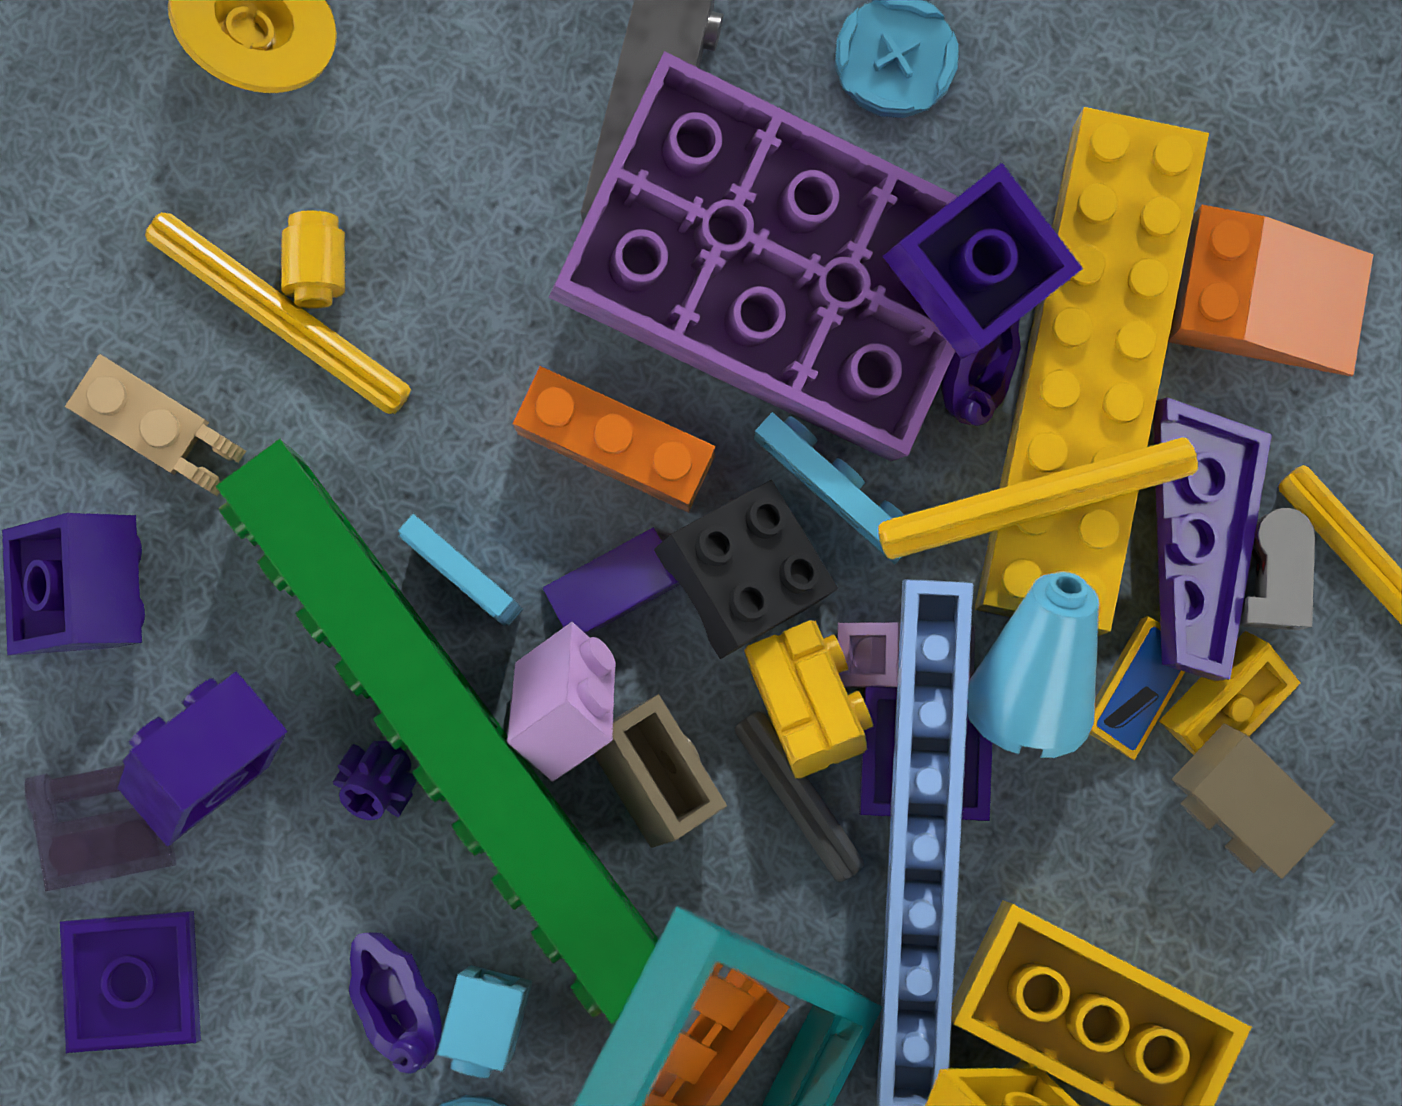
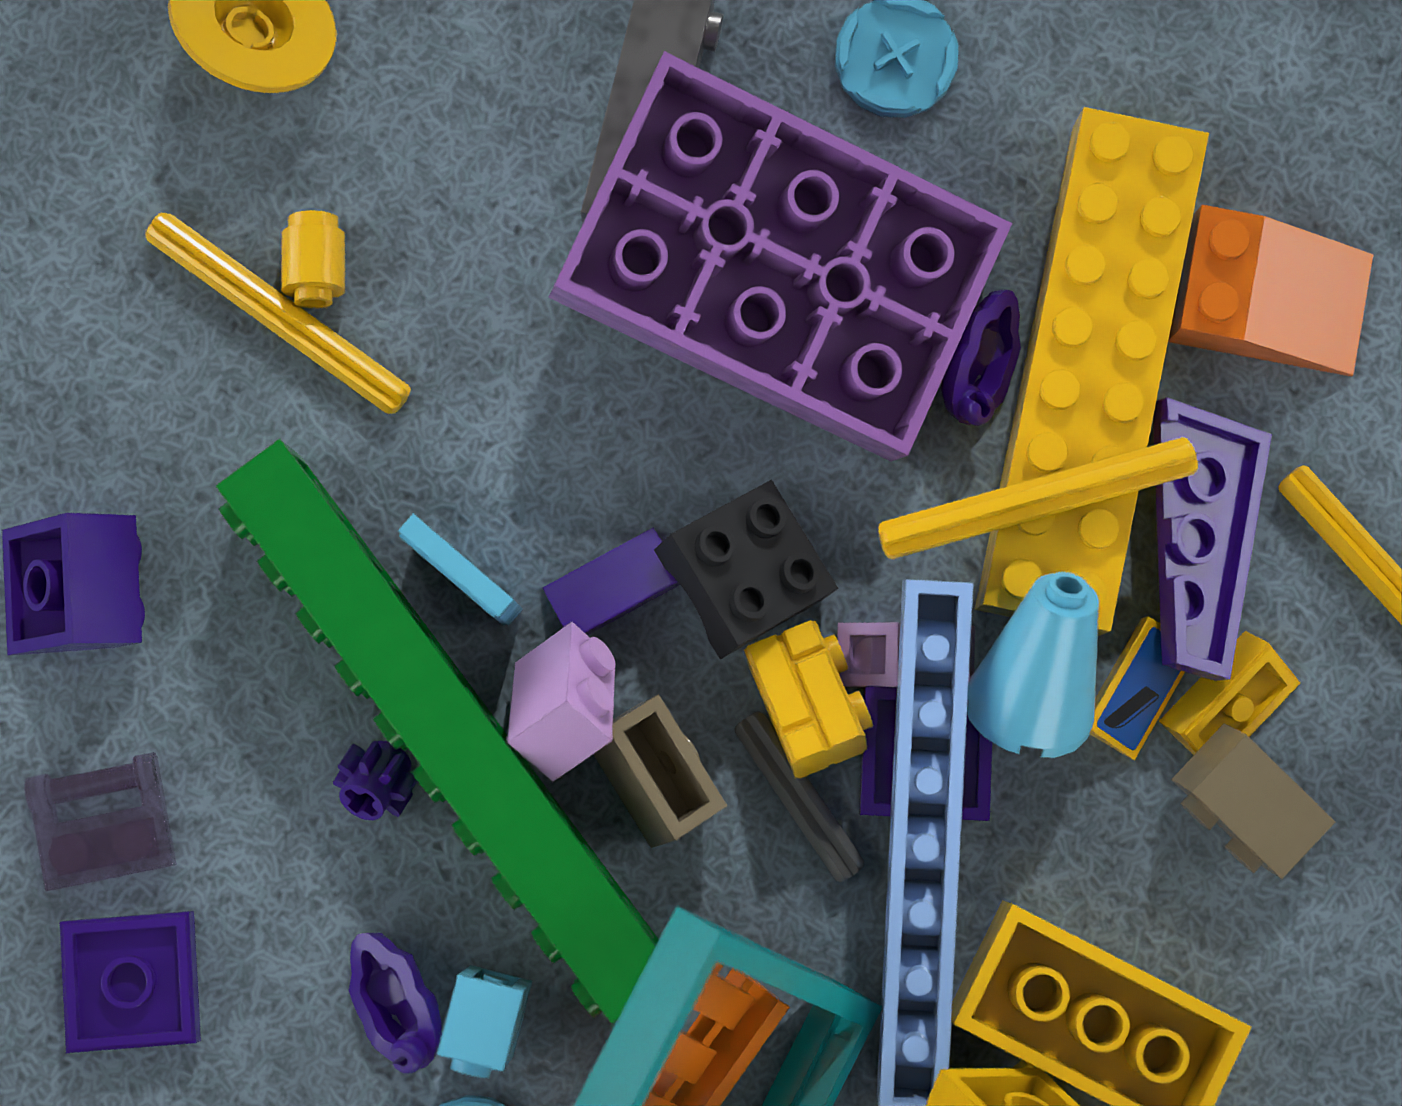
tan hinge [65,354,246,496] -> none
dark purple brick [117,671,288,847] -> none
orange brick [512,366,716,513] -> none
medium azure plate [754,412,904,565] -> none
dark purple brick [882,162,1083,359] -> none
light grey leg [1239,508,1315,630] -> none

